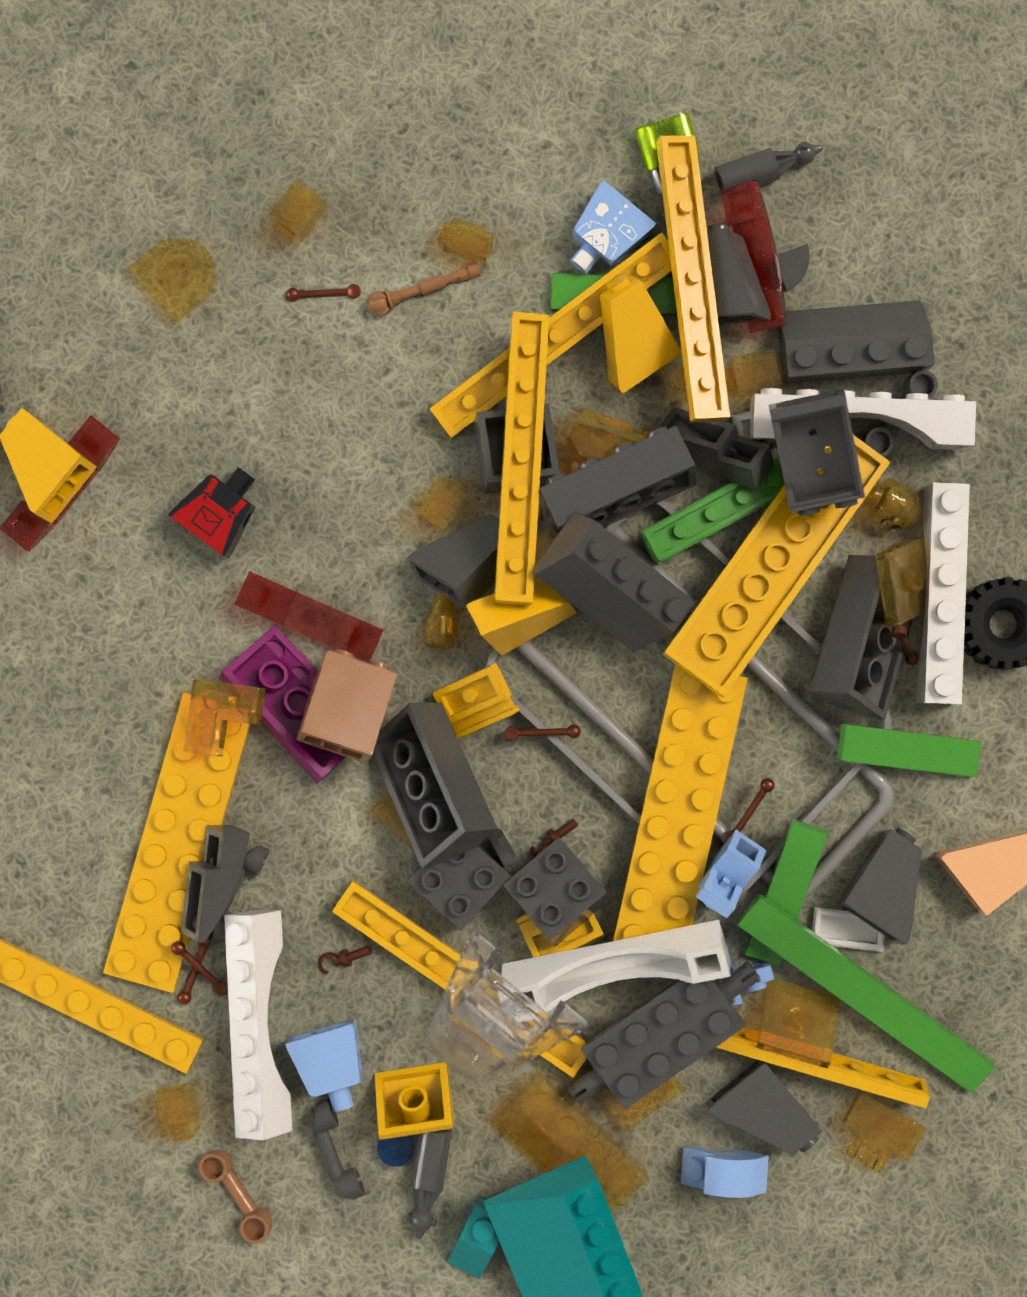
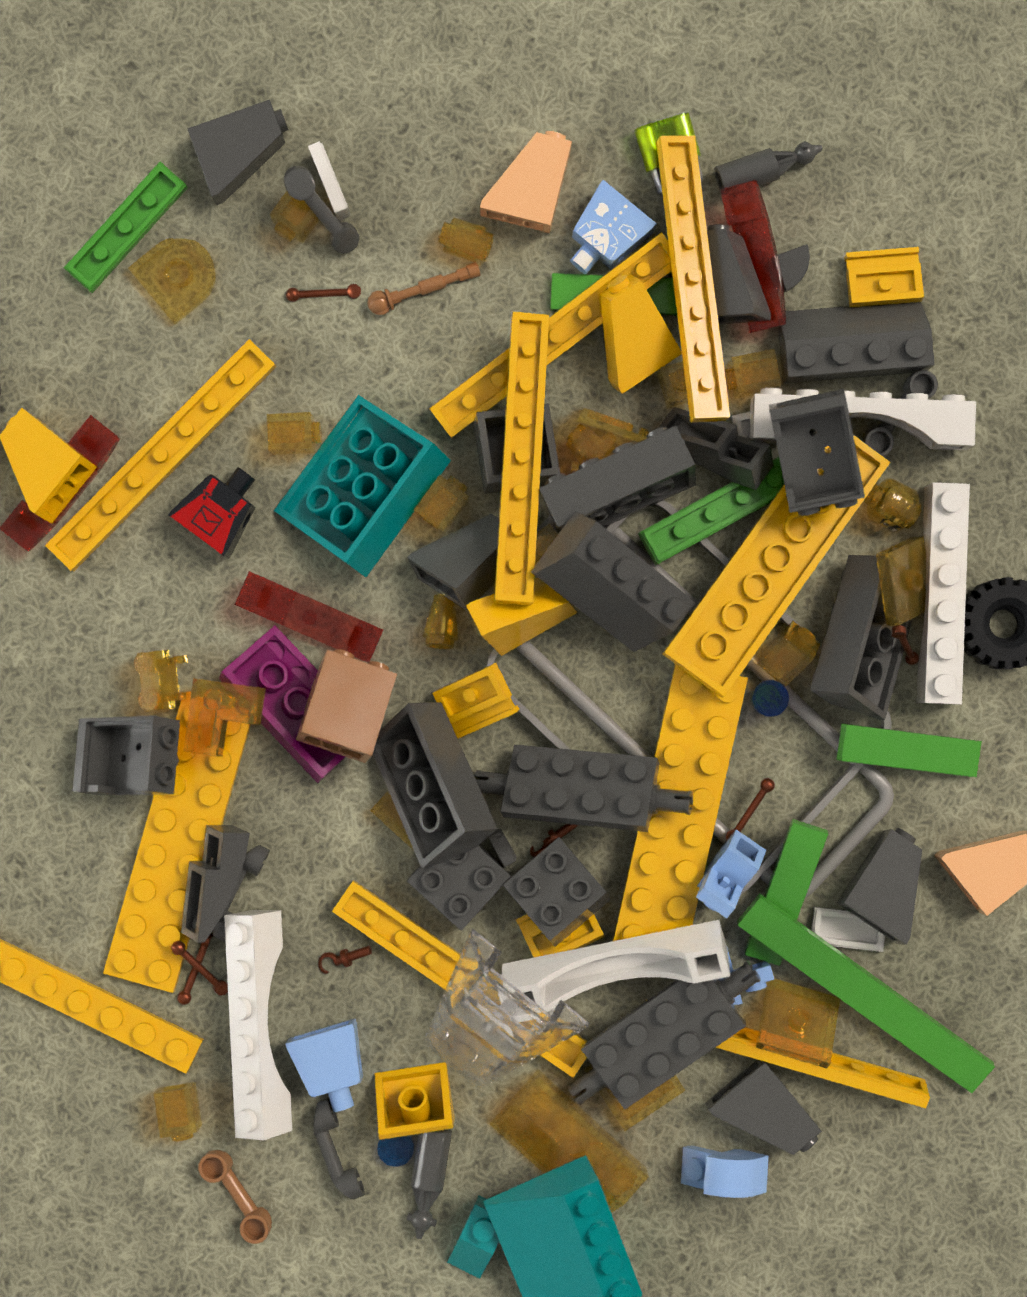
copper hinge [504,724,581,741] -> none
clear yellow hinge [842,1090,926,1173] -> none
none -> yellow plate [45,339,277,572]
none -> bright green tile [64,162,188,293]
none -> dark grey piece [72,716,180,795]
none -> clear yellow piece [134,650,192,712]
none -> dark grey slope [188,99,288,205]
none -> clear yellow brick [267,412,322,455]
none -> teal slope [274,395,451,577]
none -> dark grey bar [283,165,359,254]
none -> white tile [308,141,350,221]
none -> dark grey plate [474,744,693,832]
none -> light nougat slope [480,131,572,233]
none -> tile [751,680,789,717]
none -> clear yellow brick [757,621,821,687]
none -> yellow plate [844,247,924,307]

